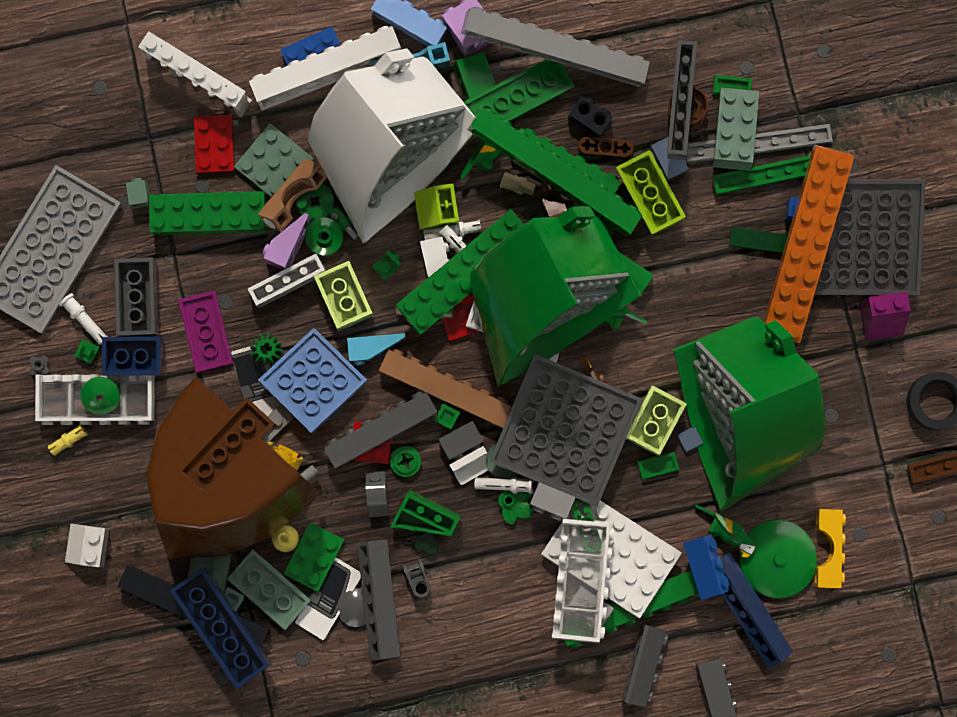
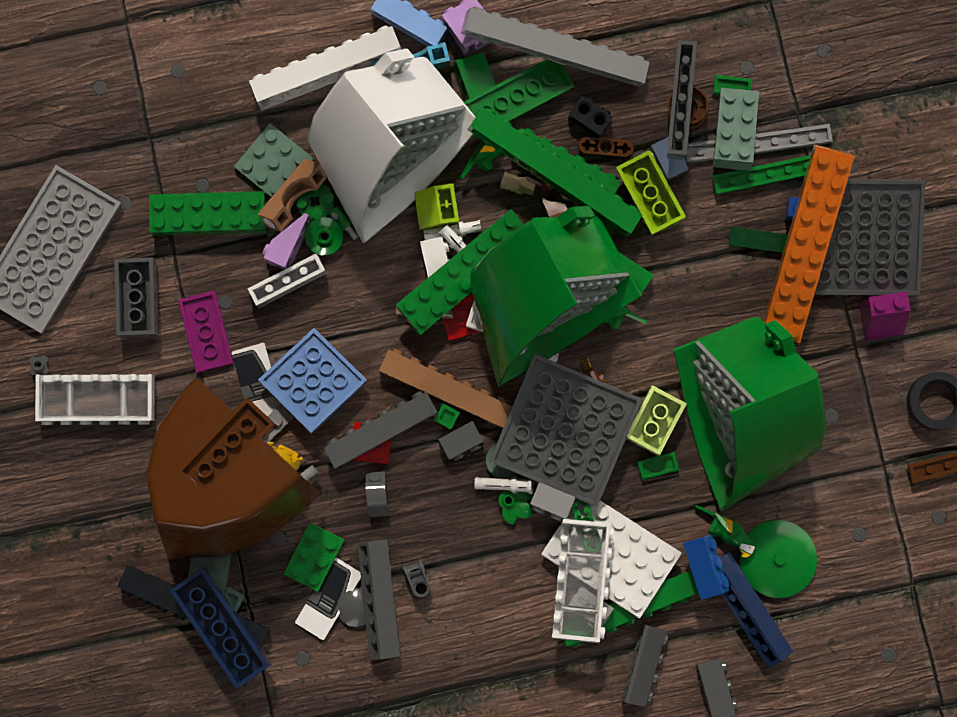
light yellow pin [48,425,87,456] -> none
white pin [59,293,108,345] -> none
white slope [65,524,109,567] -> none
green tile [74,339,101,365] -> none
green dish [80,377,120,415] -> none
dark blue slope [102,337,164,376] -> none
sand green brick [126,178,150,208] -> none
white window [138,31,252,117] -> none
red plate [194,115,235,174] -> none
sand green plate [227,549,311,630] -> none
green gear [250,333,283,366] -> none
light yellow brick [272,525,299,552] -> none
blue brick [280,27,341,66] -> none
yellowish green brick [314,261,374,331] -> none
medium azure slope [347,333,406,366] -> none
green bracket [372,250,402,281] -> none
green gear [390,446,421,477] -> none
green wedge [391,490,461,536] -> none
clear green tile [414,533,439,555] -> none
white panel [450,446,488,485] -> none
sand blue tile [677,426,703,452] -> none
yellow arch [815,509,846,588] -> none

